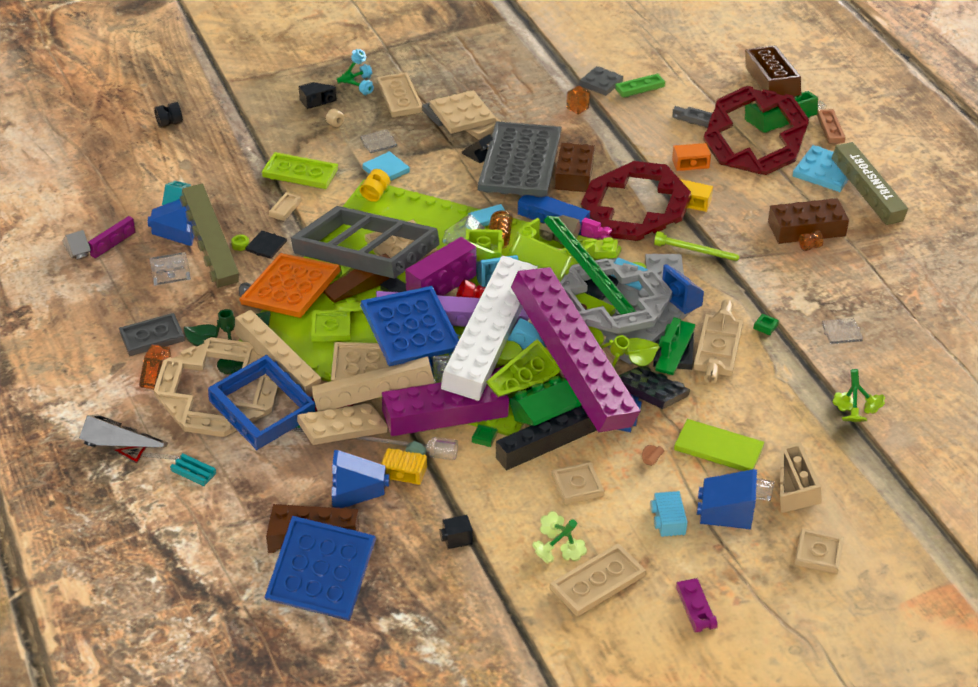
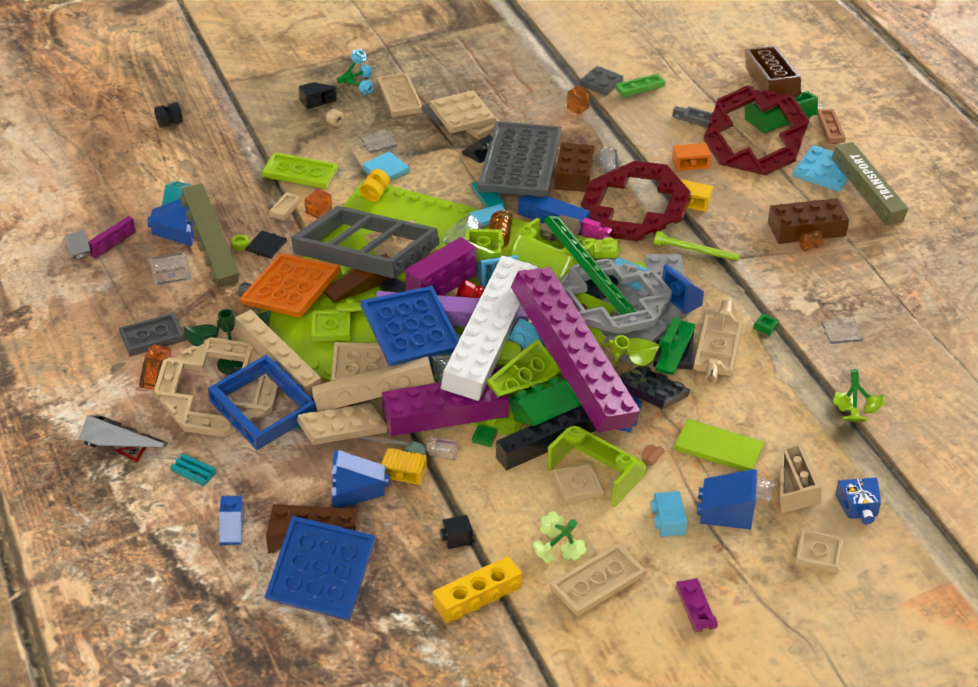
none -> slope [219,496,245,545]
none -> clear orange brick [304,189,332,218]
none -> yellow brick [432,556,522,624]
none -> teal tile [471,181,505,209]
none -> lime windscreen [547,426,646,507]
none -> clear slope [594,147,620,174]
none -> blue torso [835,477,881,525]

